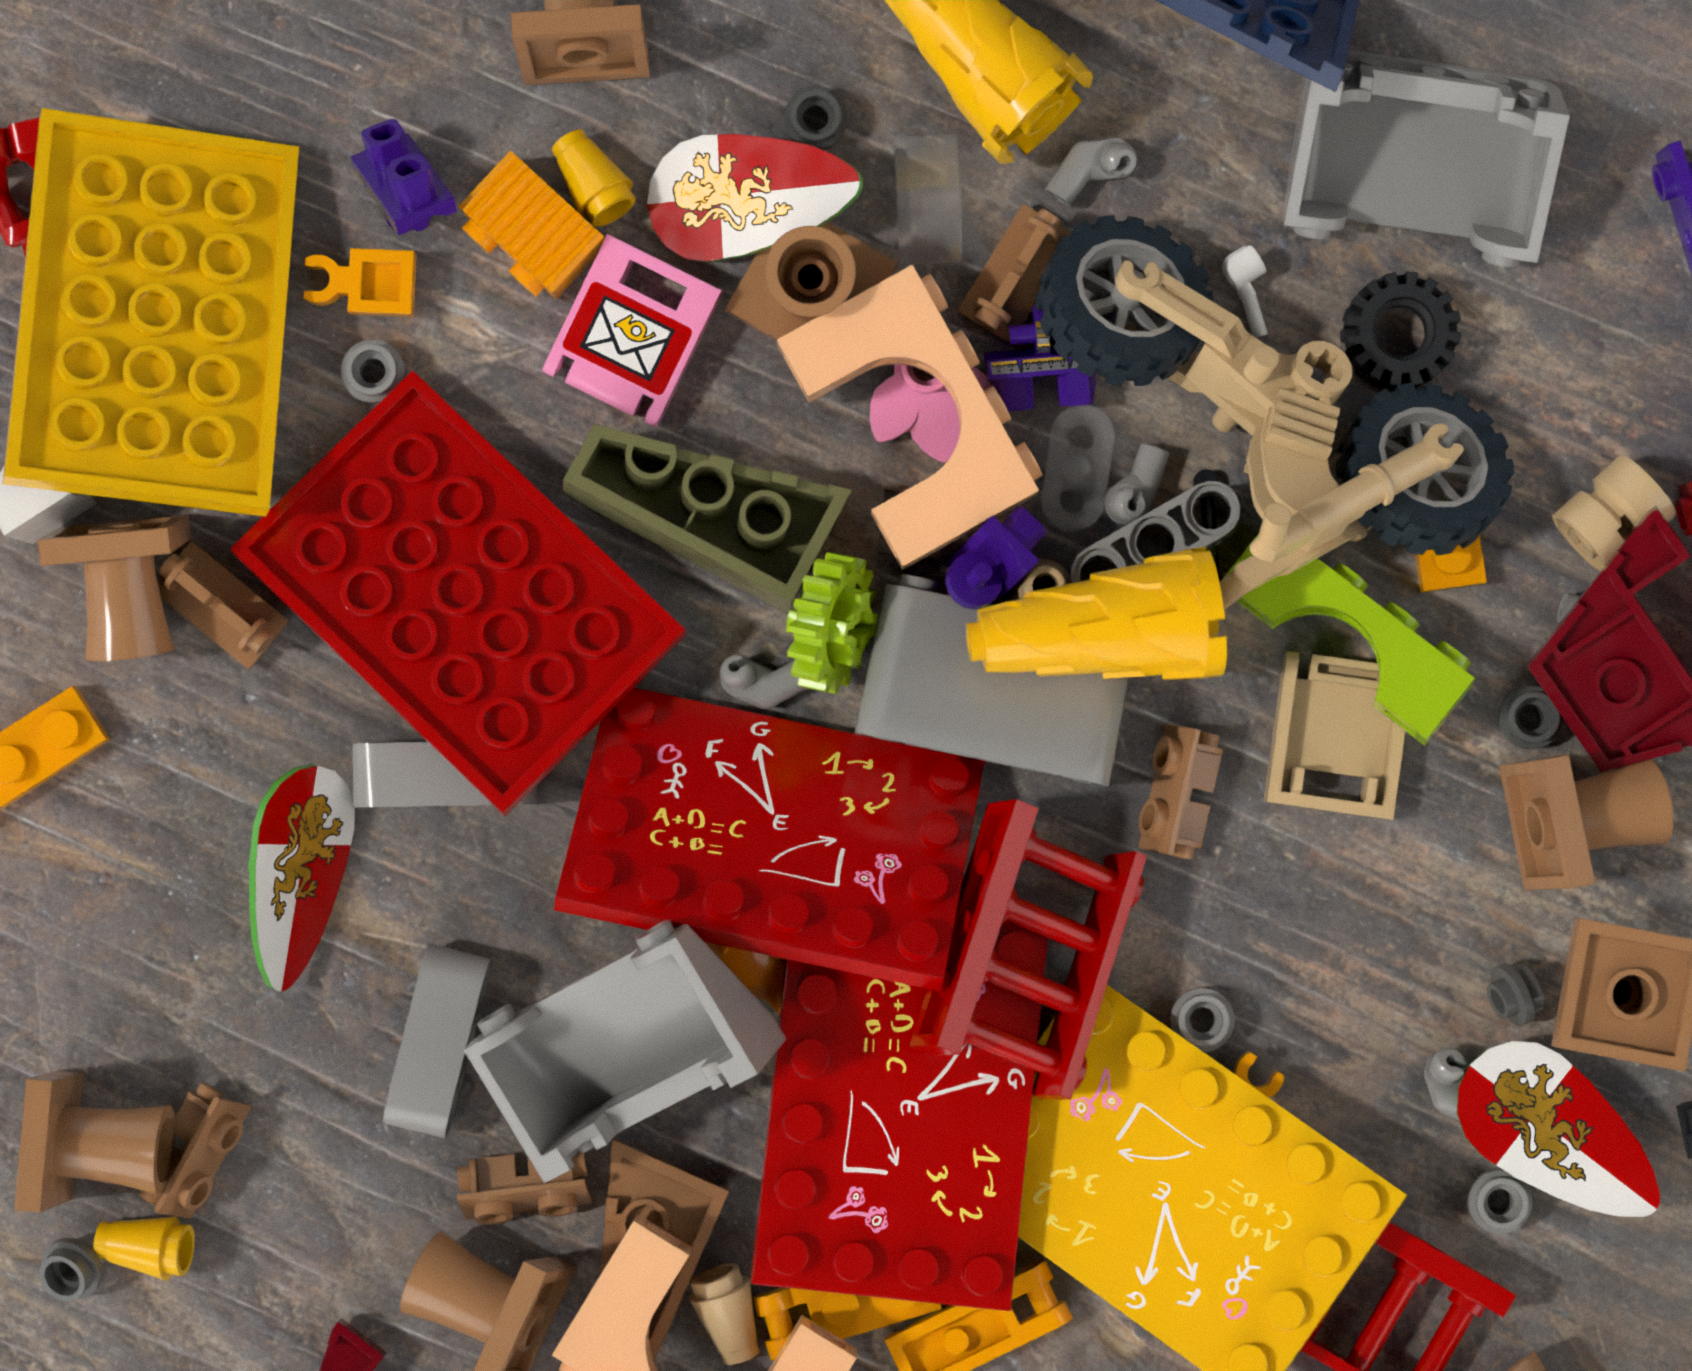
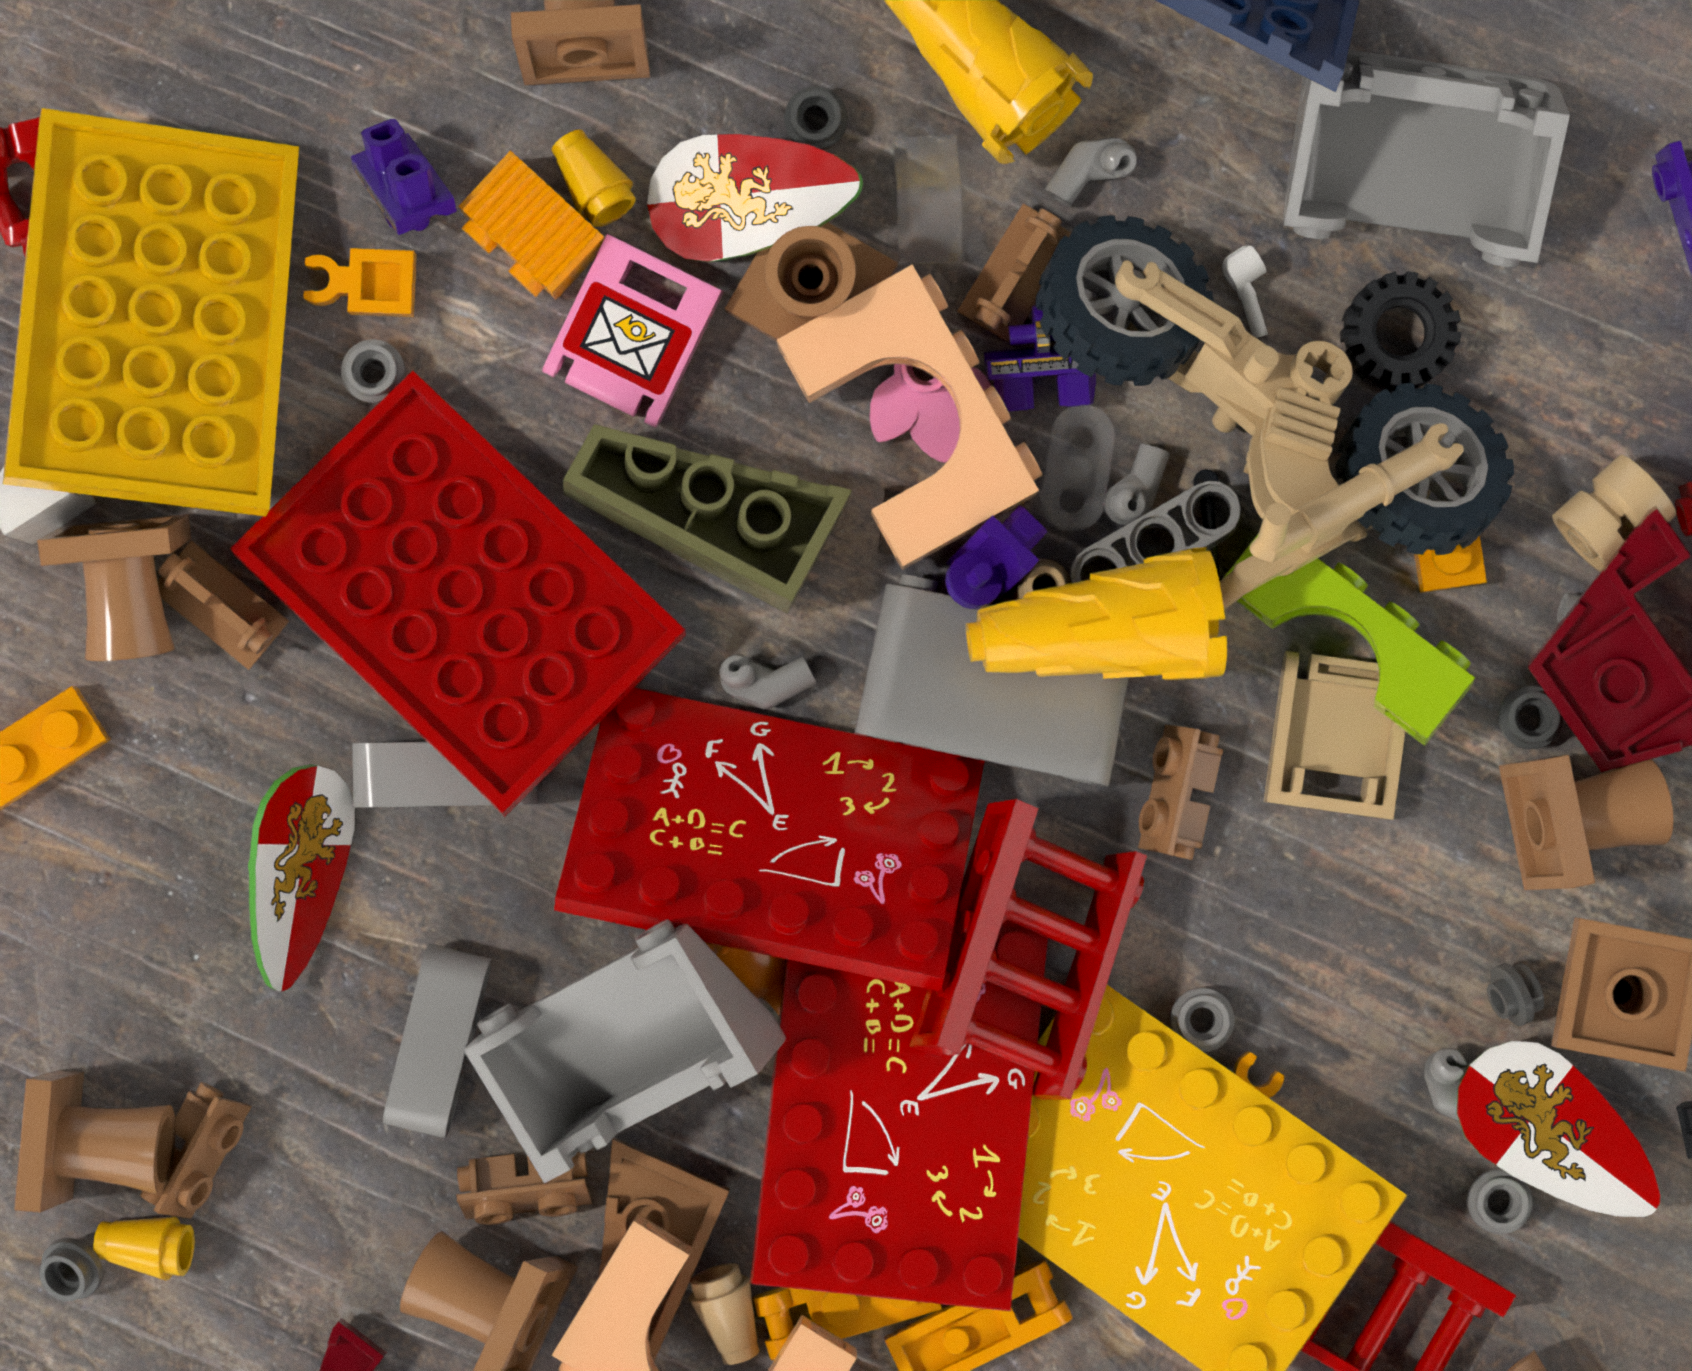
lime gear [786,552,878,694] -> none

